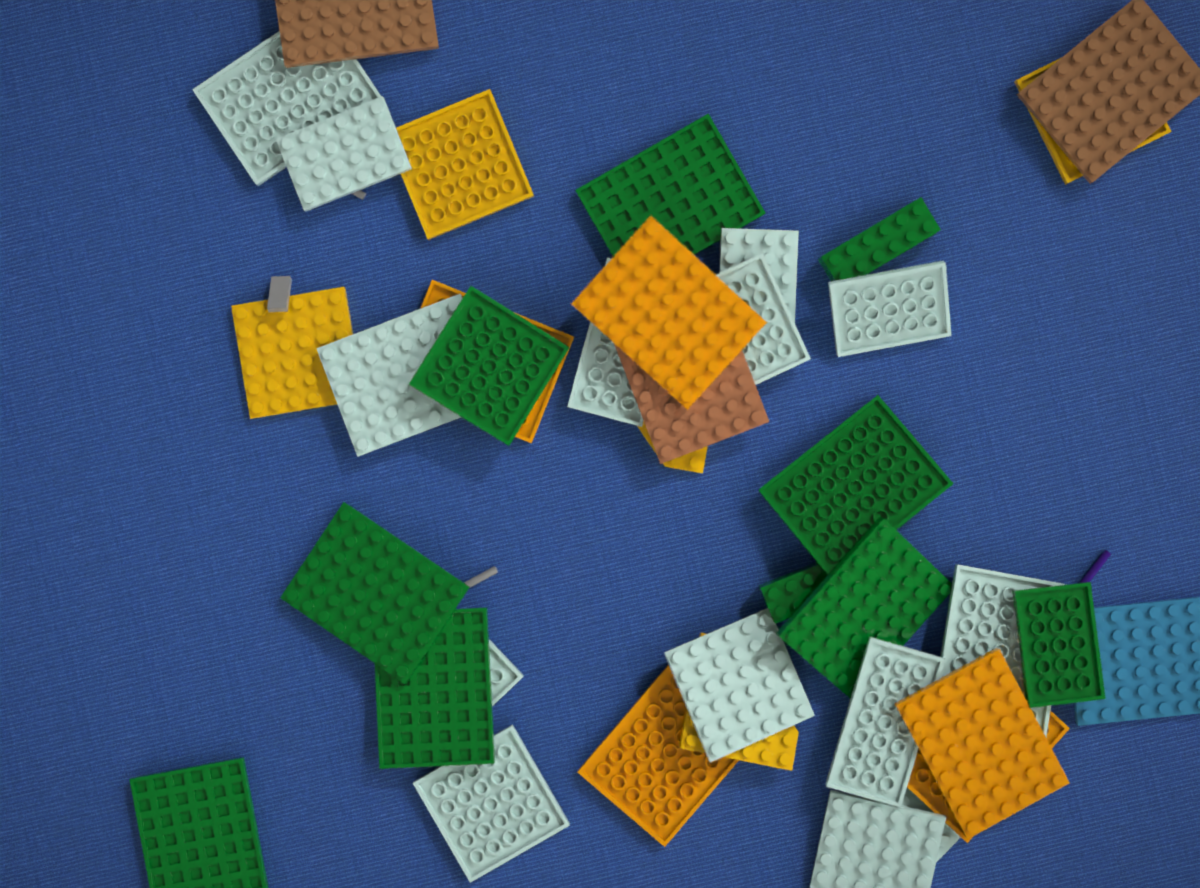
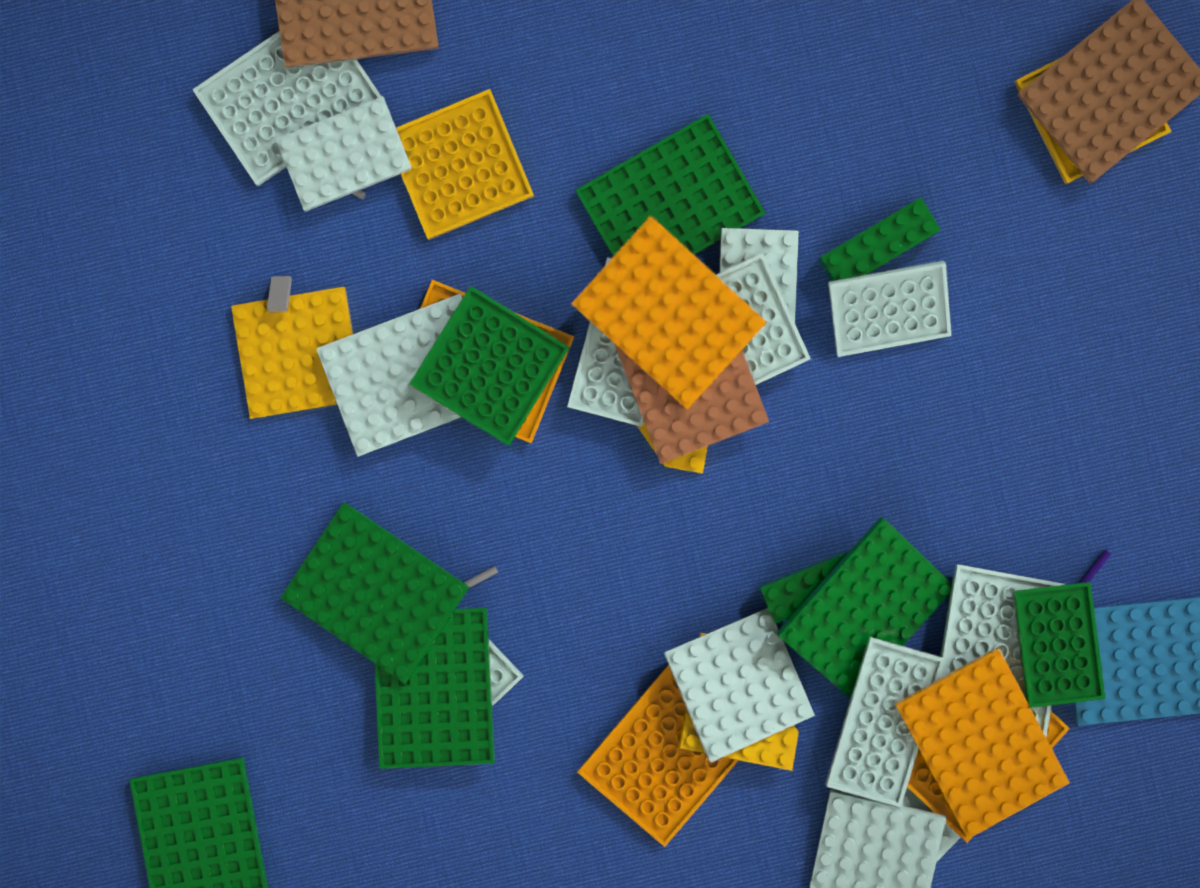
light aqua plate [413,724,570,883] -> none
green plate [758,395,954,575] -> none

